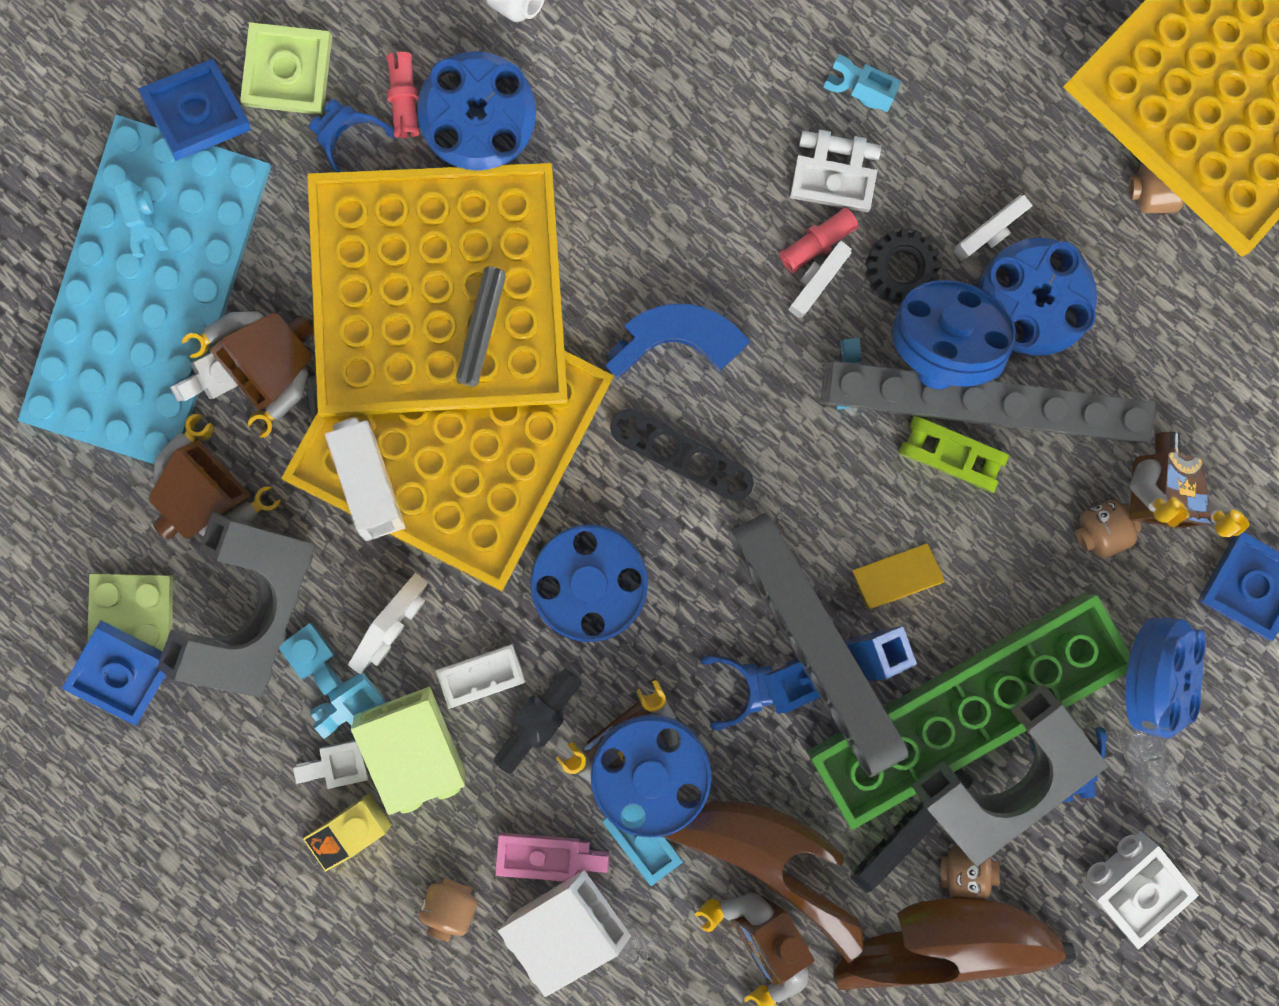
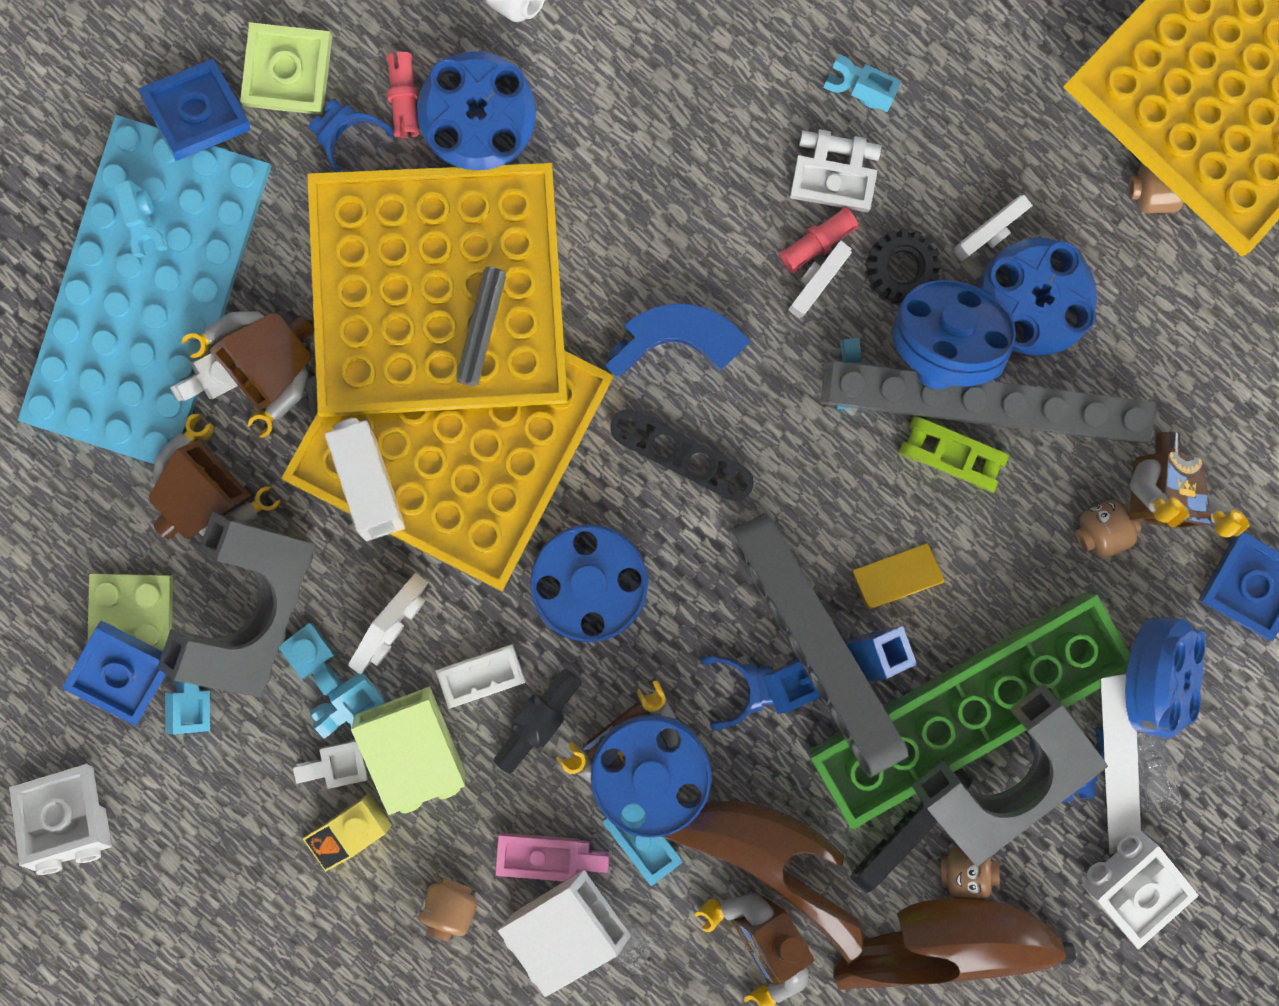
none -> white plate [9,764,112,875]
none -> medium azure plate [165,679,210,735]
none -> white sticker [1101,674,1141,854]

